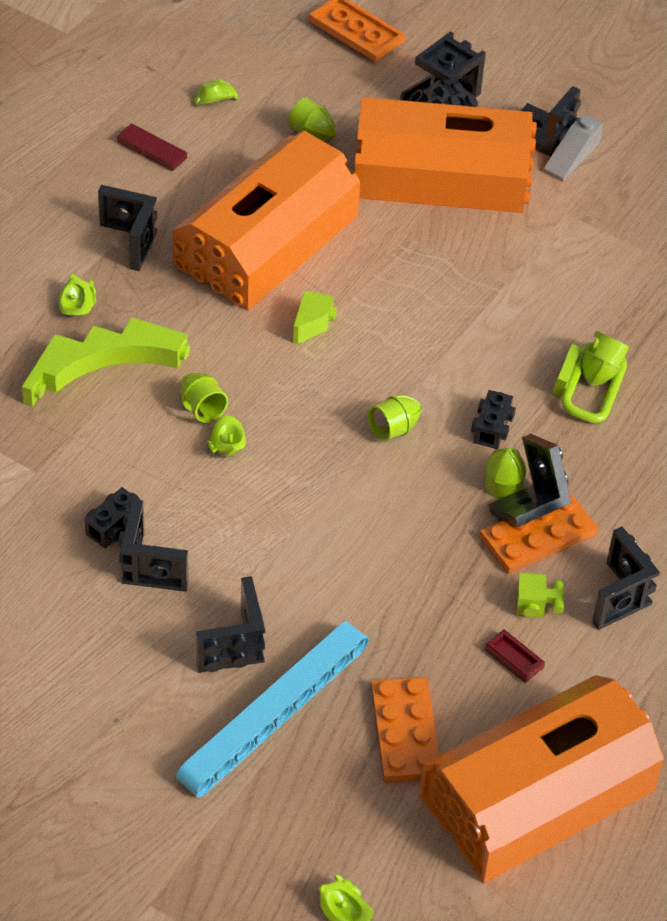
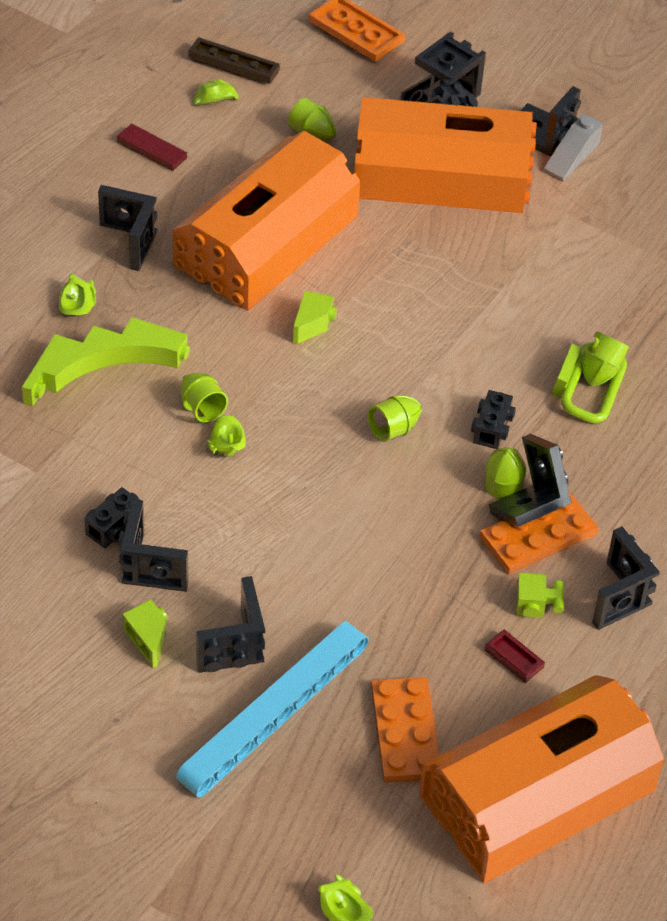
none -> lime slope [123,599,168,668]
none -> dark brown plate [188,37,280,84]

